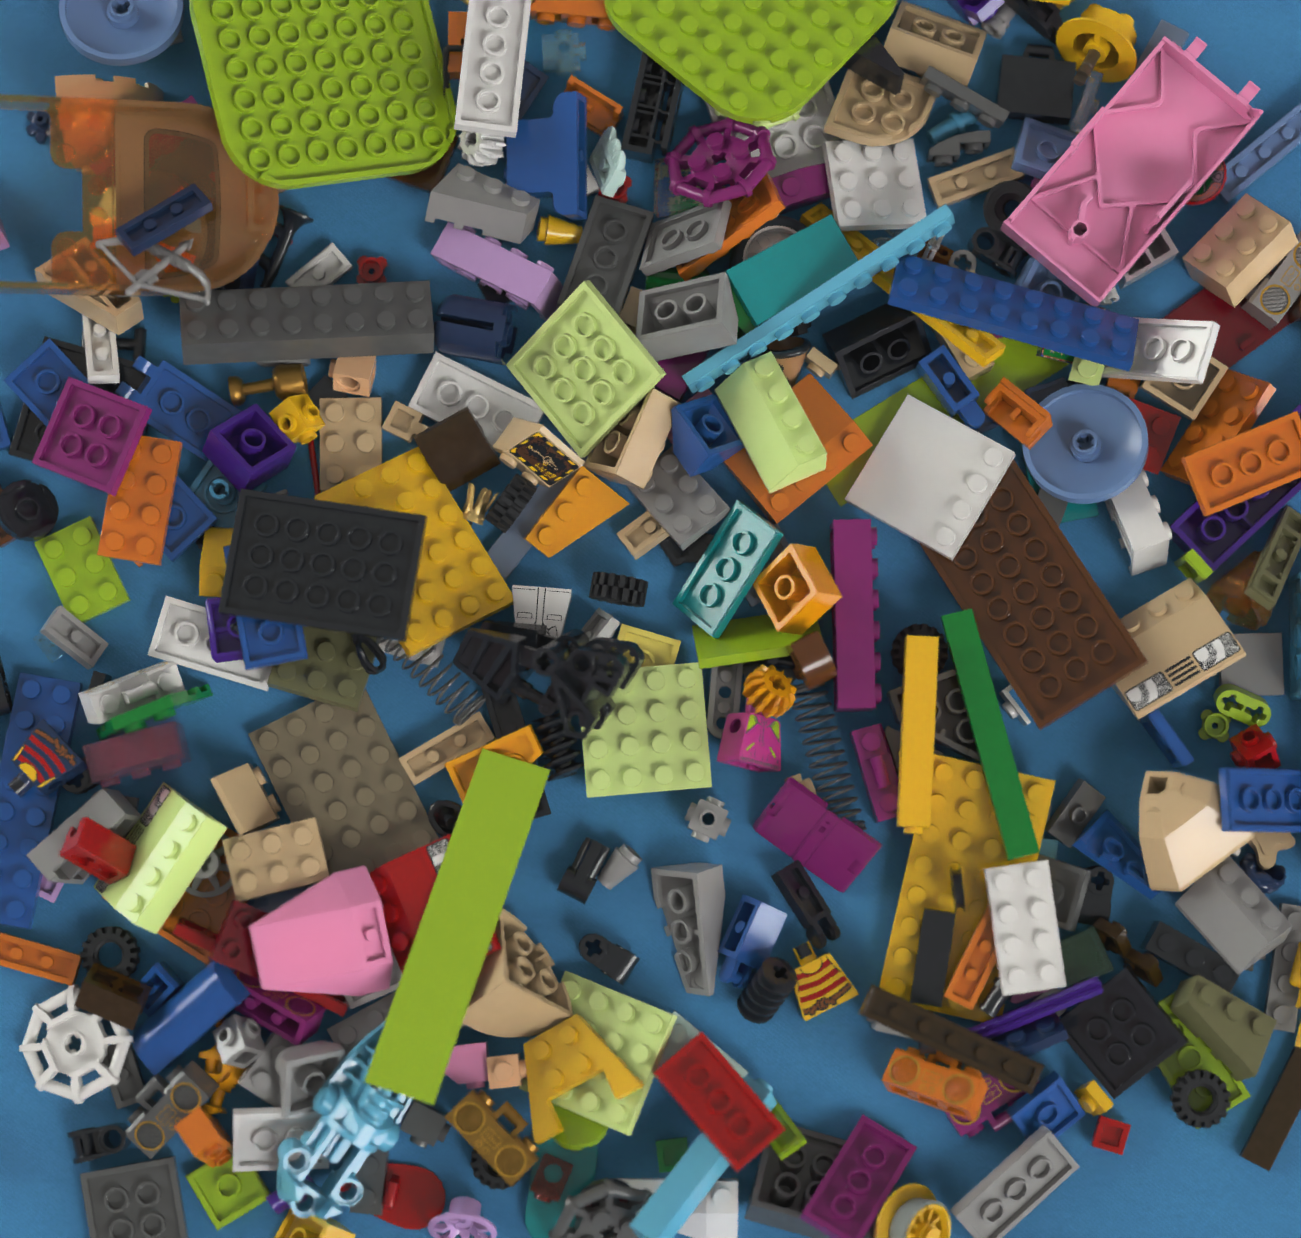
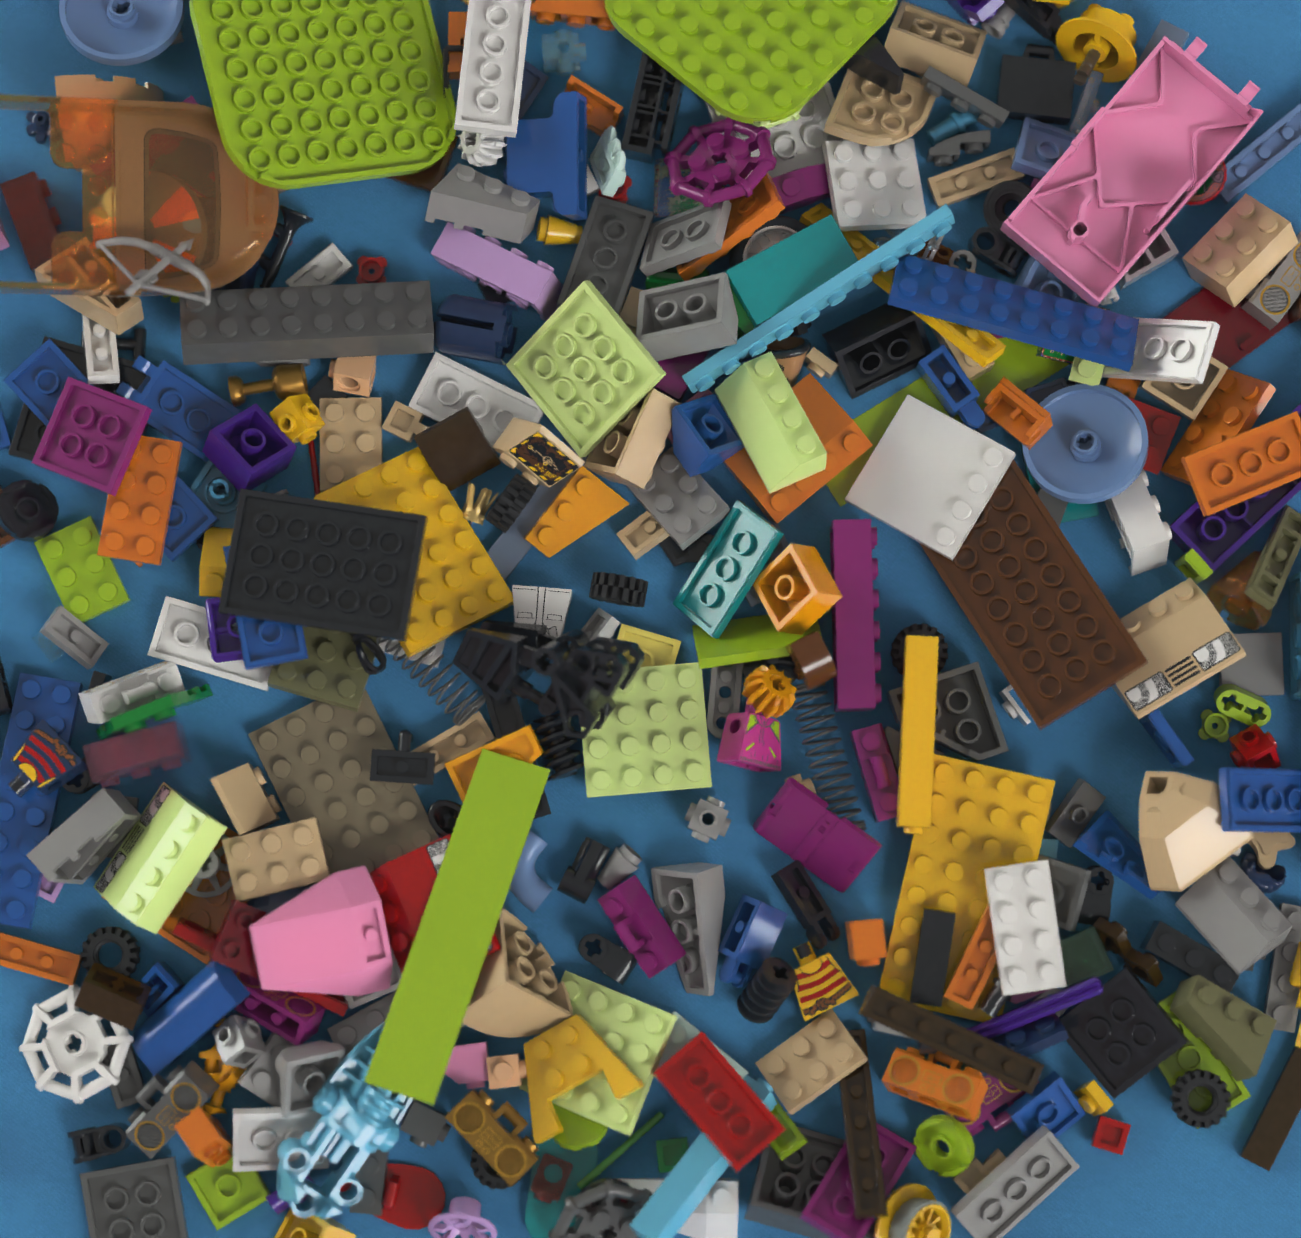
red hinge [59,816,137,885] -> none
dark blue plate [115,183,213,257] -> none
green tile [940,608,1040,861] -> none
black piece [950,865,965,913] -> none
none -> clear red brick [0,171,71,273]
none -> black plate [370,730,436,785]
none -> medium blue cylinder [509,830,553,913]
none -> bright green axle [576,1111,664,1190]
none -> magenta piece [597,875,687,979]
none -> tan plate [755,1008,868,1116]
none -> dark brown tile [839,1029,888,1220]
none -> orange brick [844,918,887,966]
none -> lime tile [913,1114,975,1177]
none -> tan plate [953,1148,1007,1194]

